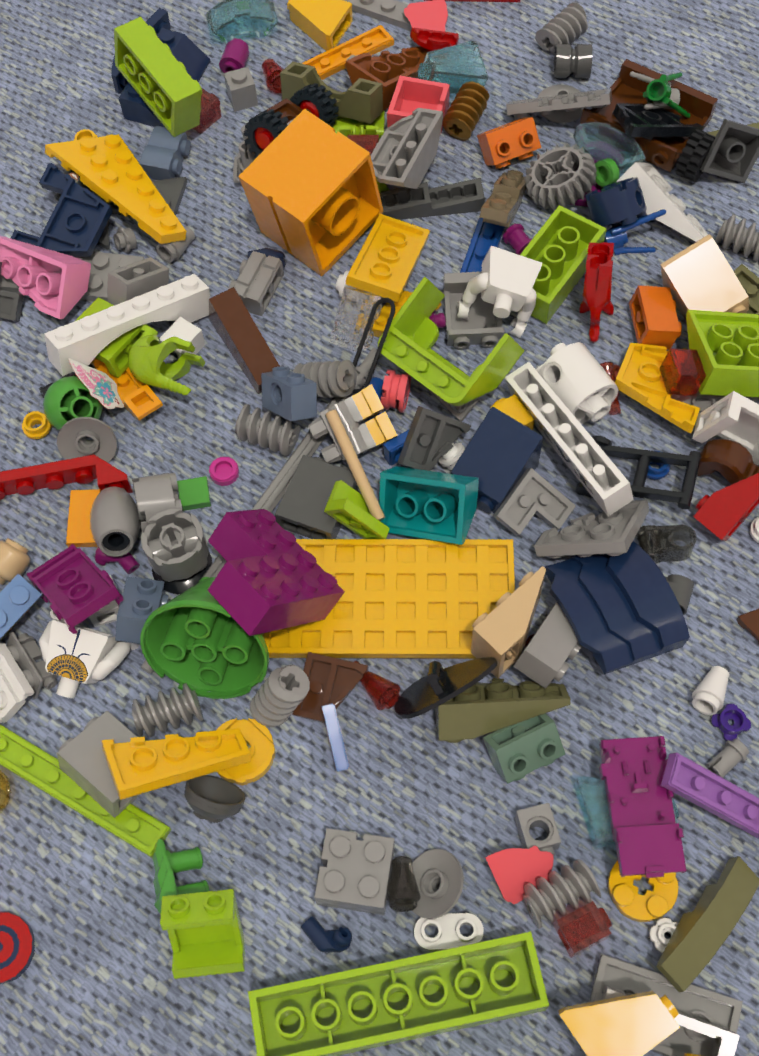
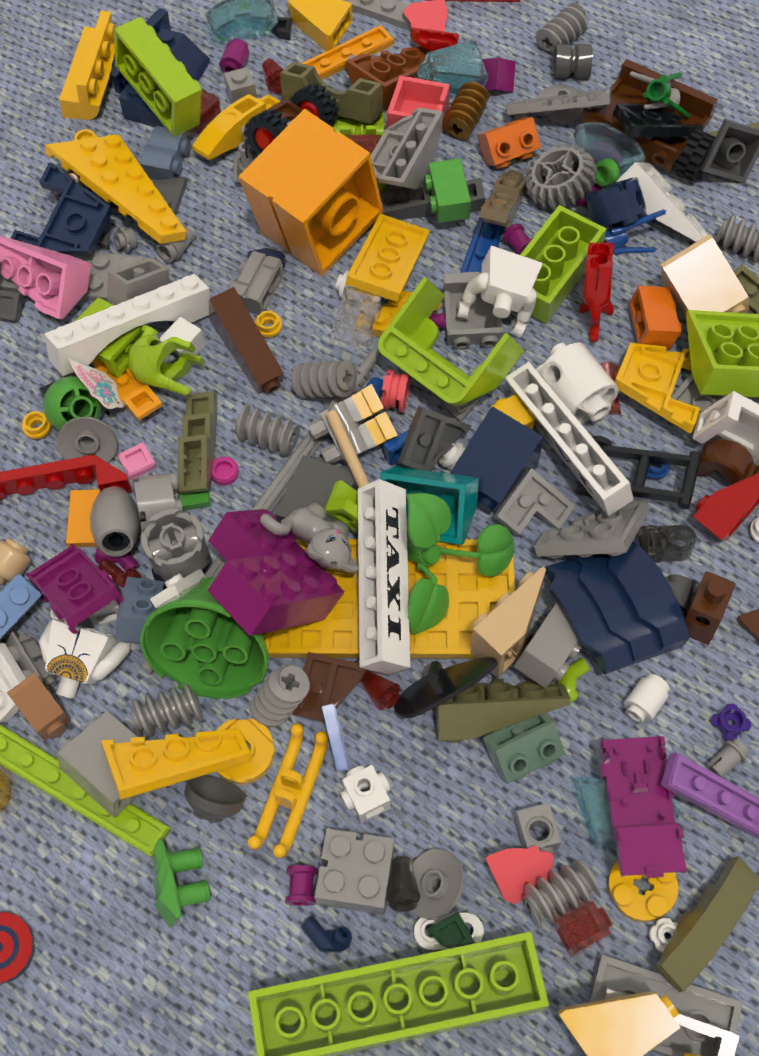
lime panel [160,889,245,979] -> none
sand blue brick [261,366,317,422] -> none
black piece [353,298,395,393] -> none
clear red brick [659,348,706,396] -> none
white cone [692,666,730,715] -> none
none -> medium nougat slope [7,672,71,741]
none -> yellow brick [59,10,116,120]
none -> clear red arm [97,557,141,588]
none -> bright pink tile [117,442,157,480]
none -> white plate [150,569,205,608]
none -> olive slope [178,391,217,494]
none -> yellow slope [192,94,280,160]
none -> yellow piece [247,723,328,859]
none -> yellow plate [255,311,282,338]
none -> light grey animal [260,503,358,573]
none -> black tile [268,17,293,41]
none -> magenta bush [285,865,317,906]
none -> white brick [340,765,391,823]
none -> white brick [358,479,410,675]
none -> bright green plant [407,493,514,634]
none -> bright green brick [424,158,471,223]
none -> dark green tile [427,912,475,949]
none -> magenta panel [479,57,516,92]
none -> lime arm [556,658,590,703]
none -> white brick [624,674,670,723]
none -> reddish brown torso [685,571,736,645]

